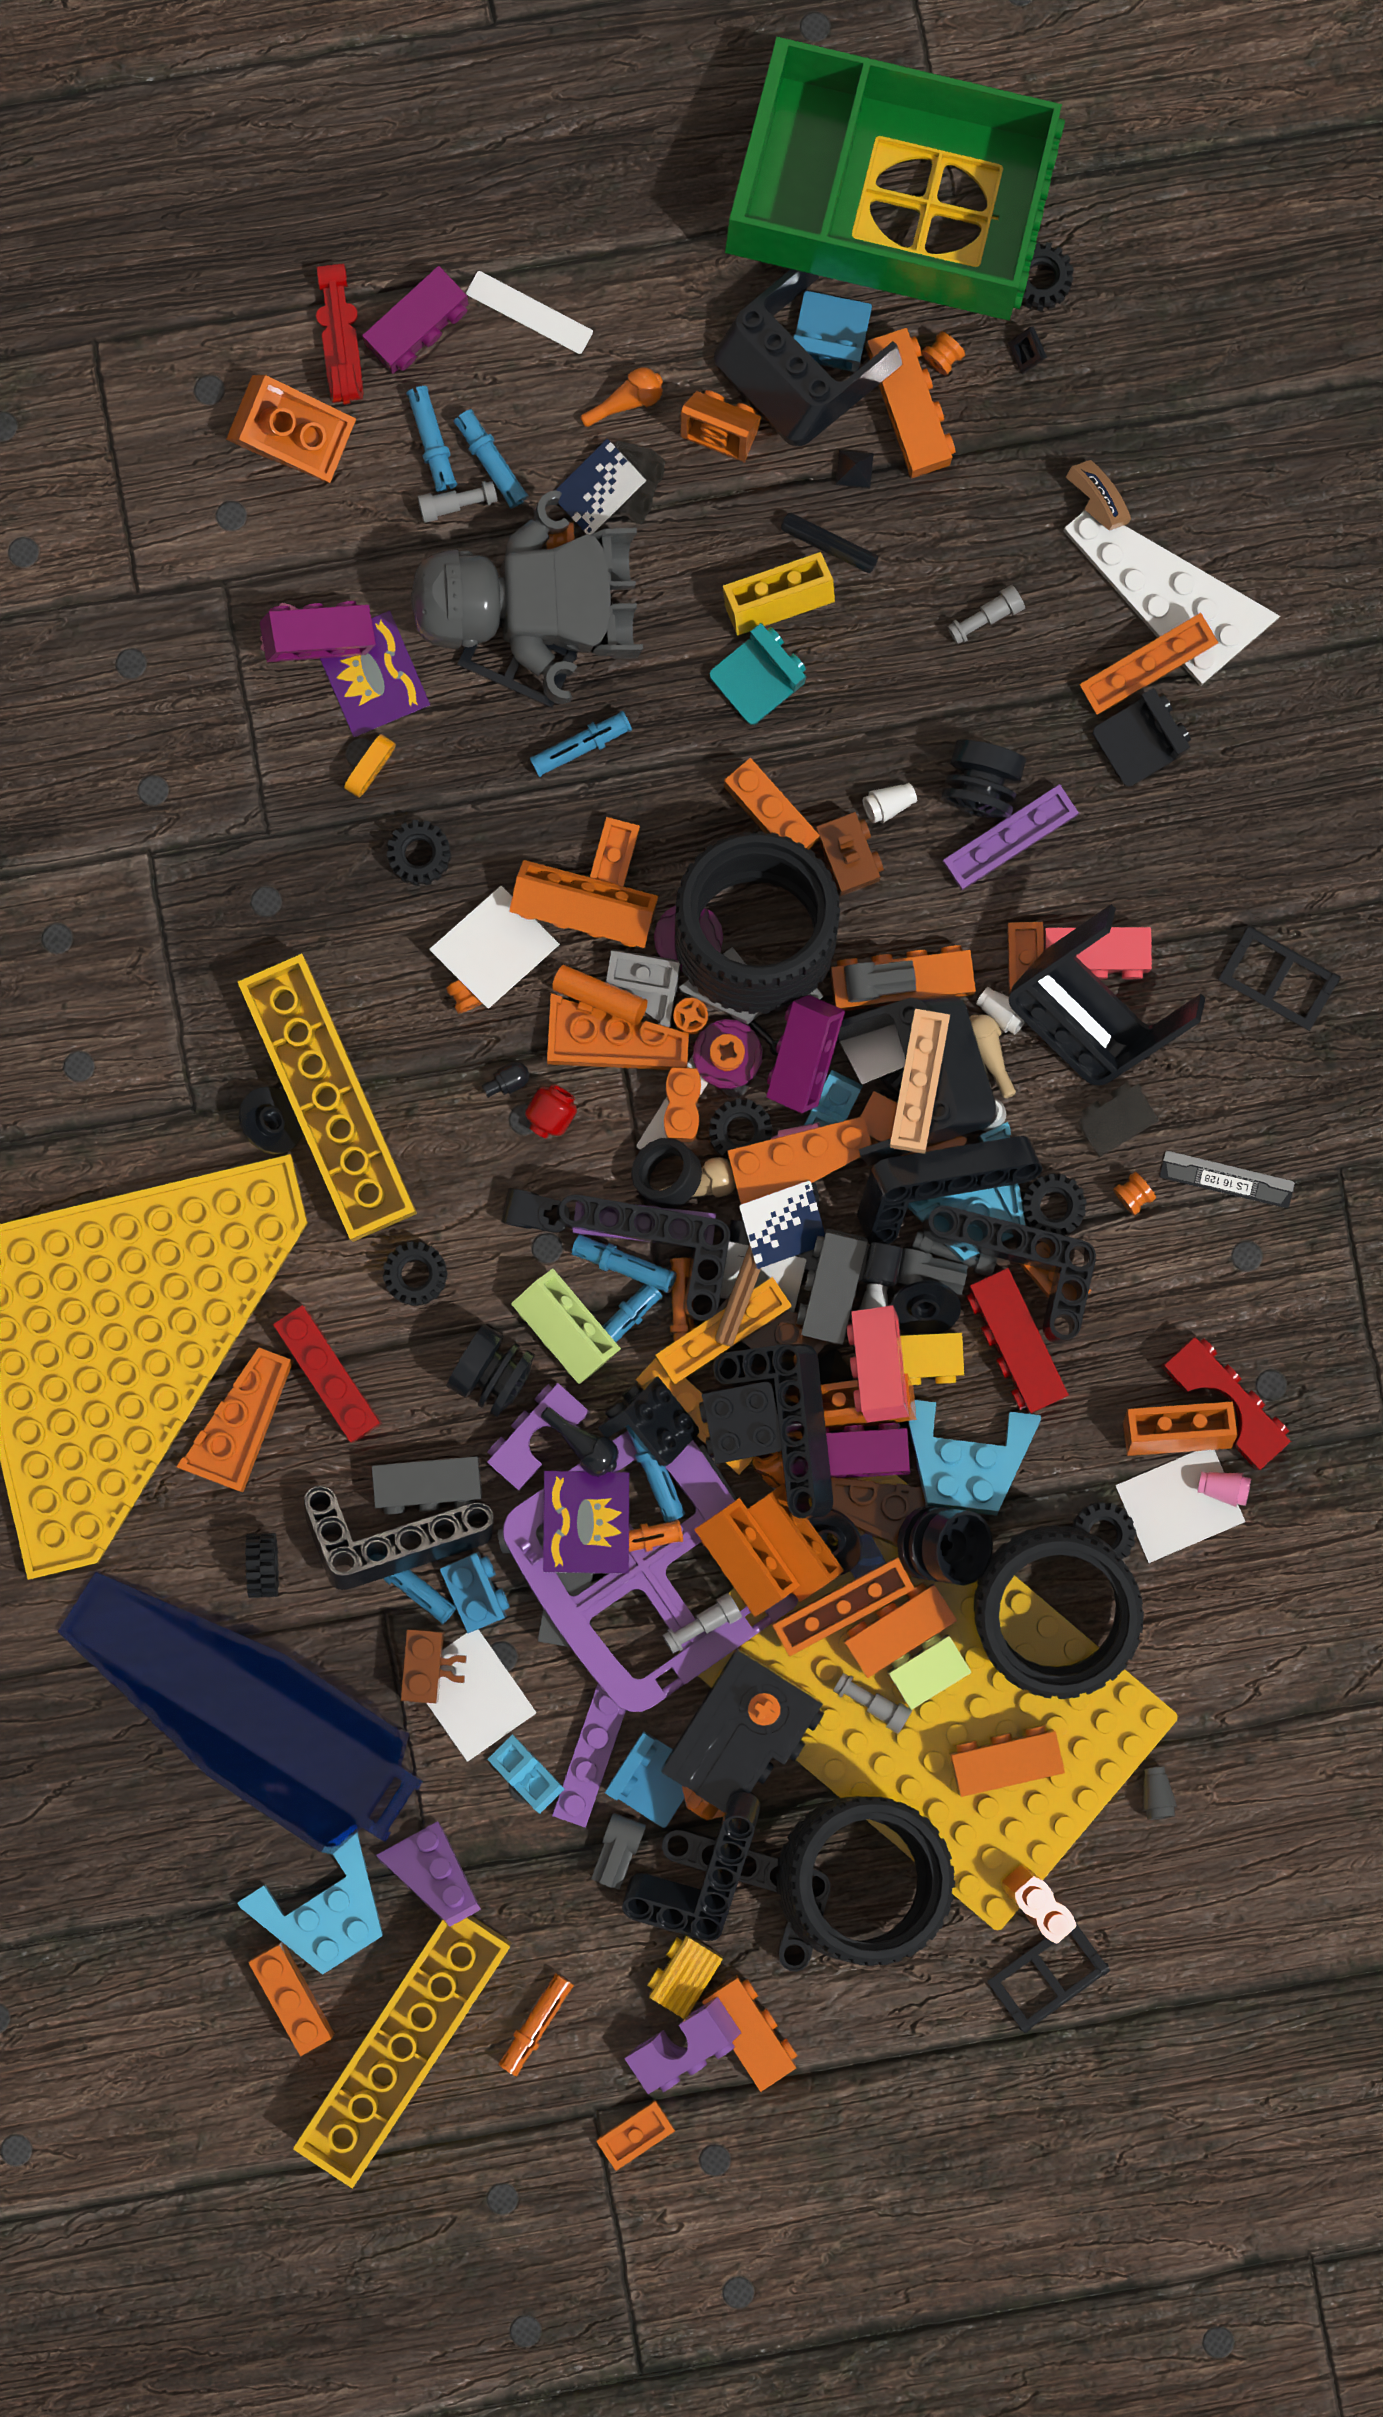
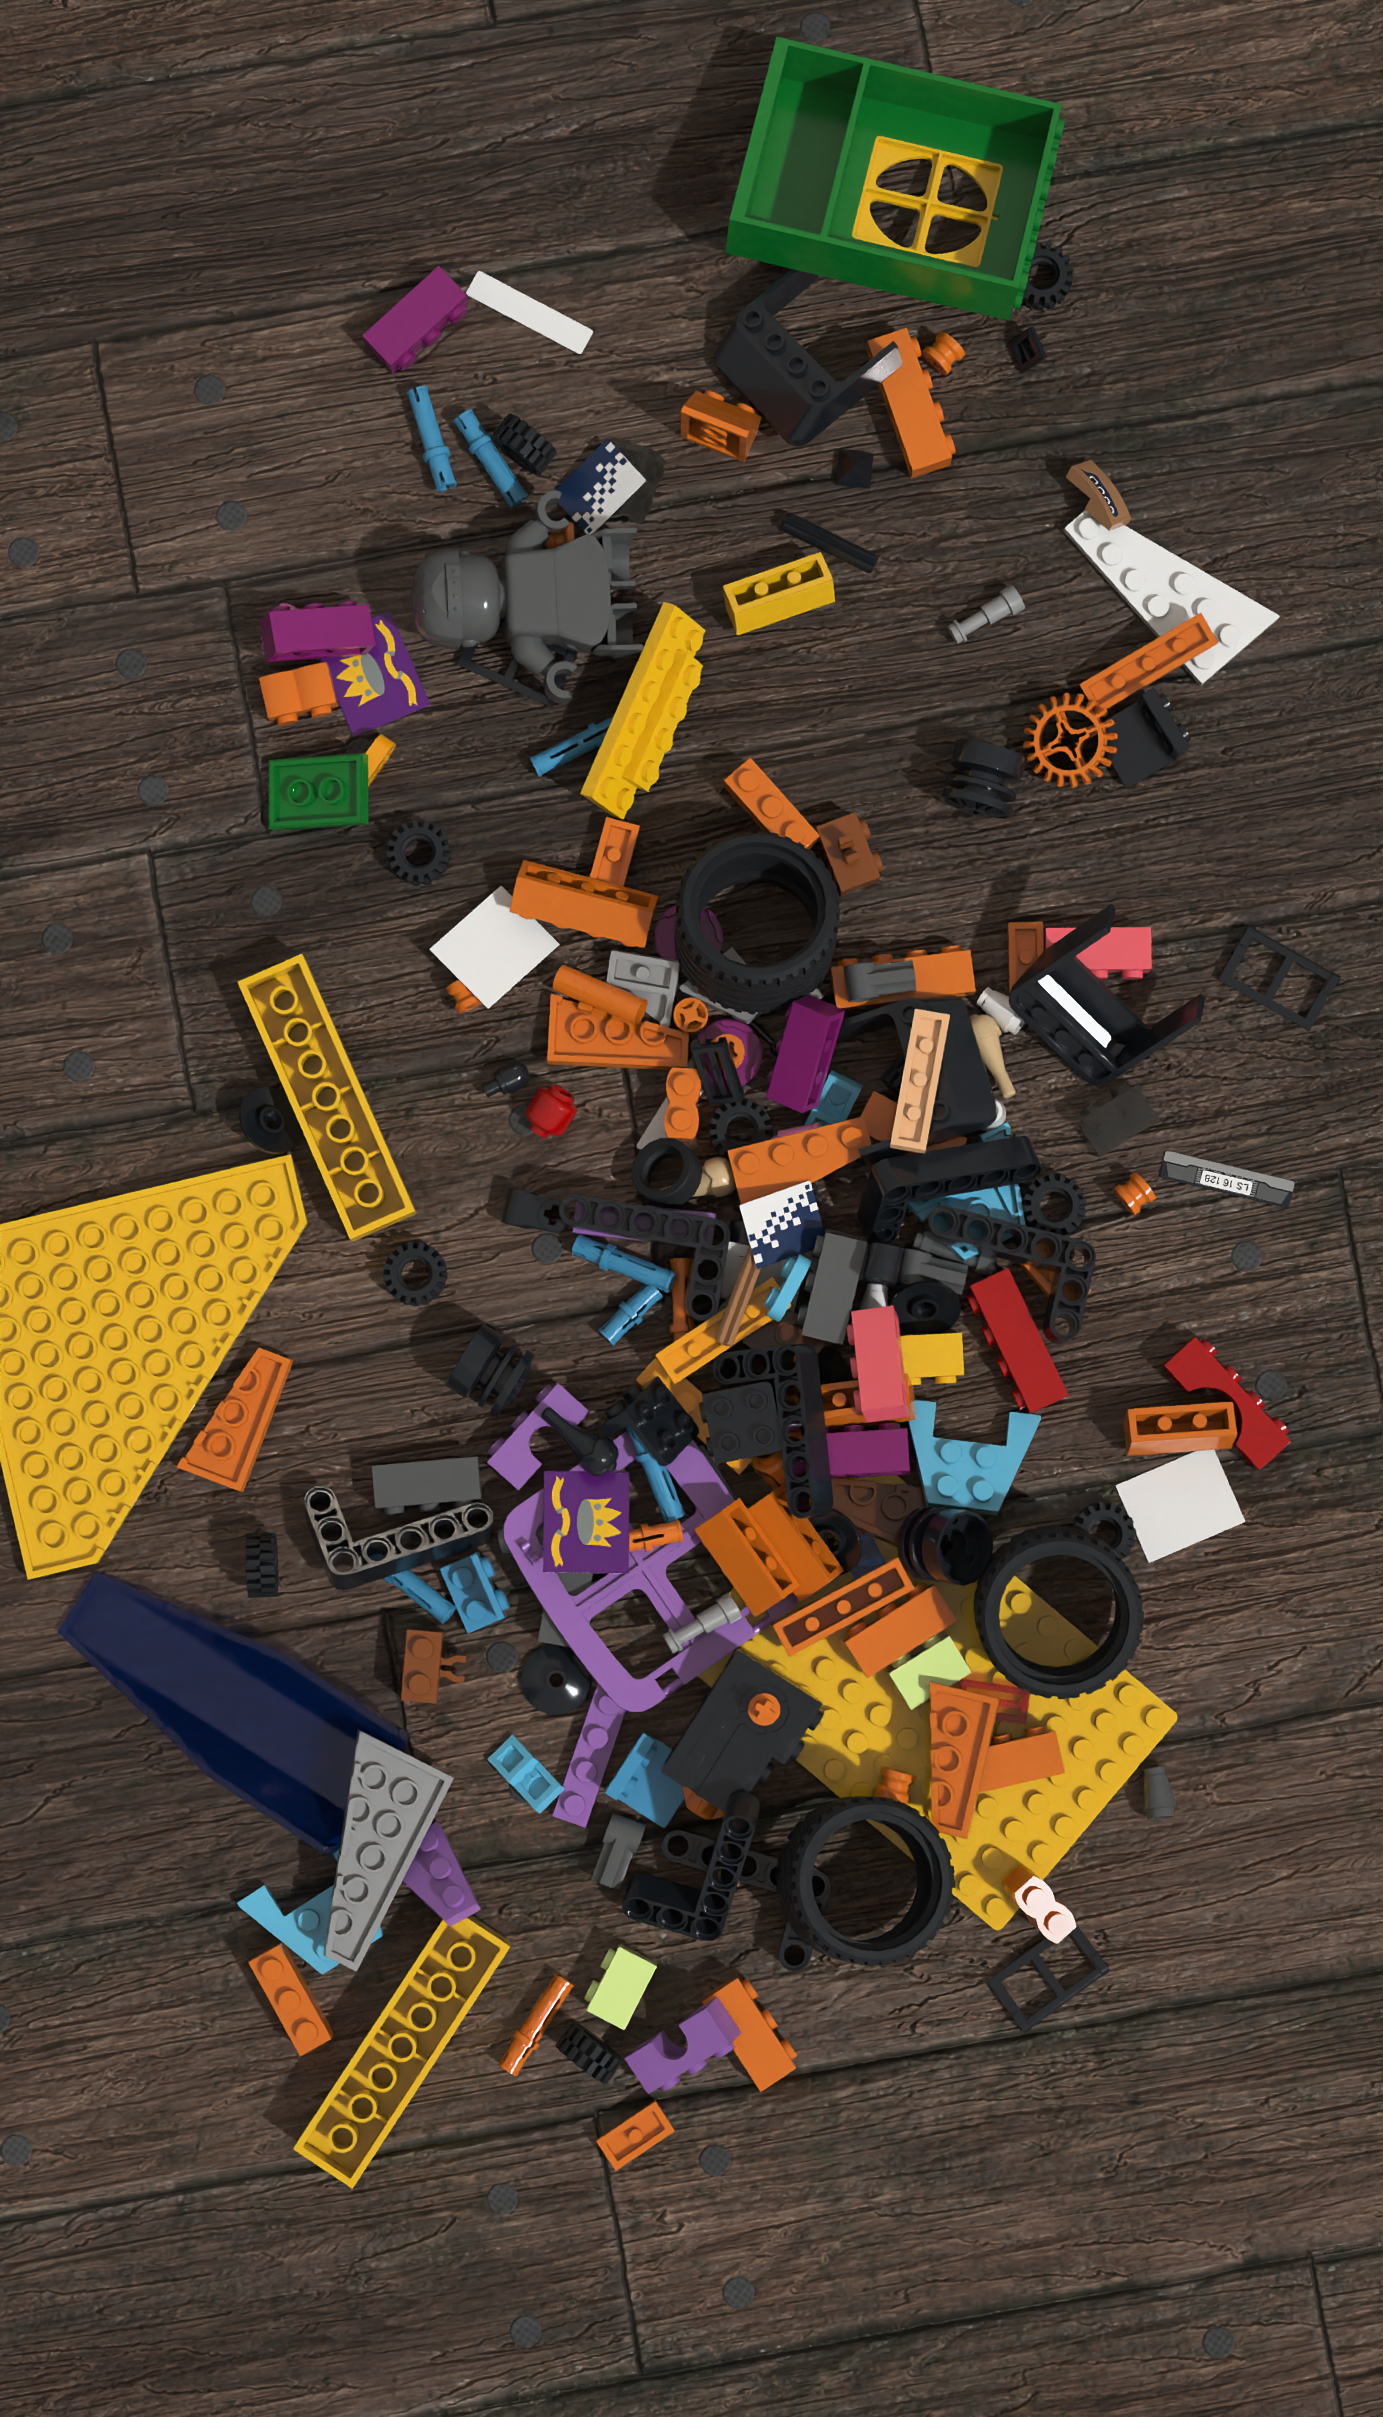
orange slope [226,375,356,483] -> none
red arch [273,1305,383,1443] -> none
red piece [316,263,363,405] -> none
light grey piece [417,481,497,523] -> none
white sticker [427,1629,536,1762] -> none
yellowish green brick [511,1269,621,1384] -> none
orange piece [580,367,663,427] -> none
yellow brick [647,1935,723,2019] -> none
teal bracket [710,623,806,725] -> none
dark azure bracket [794,291,872,372] -> none
light grey piece [833,1673,912,1734] -> none
white sticker [840,1024,906,1084] -> none
white cone [862,783,917,824] -> none
medium lavender plate [942,784,1079,891] -> none
bright pink cone [1198,1472,1251,1507] -> none
none -> orange brick [259,662,338,726]
none -> green tile [268,753,368,831]
none -> light grey wing [323,1730,454,1972]
none -> black tyre [491,413,557,476]
none -> black dish [521,1644,592,1715]
none -> black tyre [556,2022,624,2084]
none -> yellow plate [580,602,706,820]
none -> yellowish green brick [584,1943,657,2030]
none -> black tile [690,1037,745,1105]
none -> medium azure plate [763,1254,812,1322]
none -> orange wheel [874,1766,916,1804]
none -> orange wing [929,1682,1000,1839]
none -> clear red tile [959,1678,1030,1724]
none -> orange gear [1023,693,1118,788]

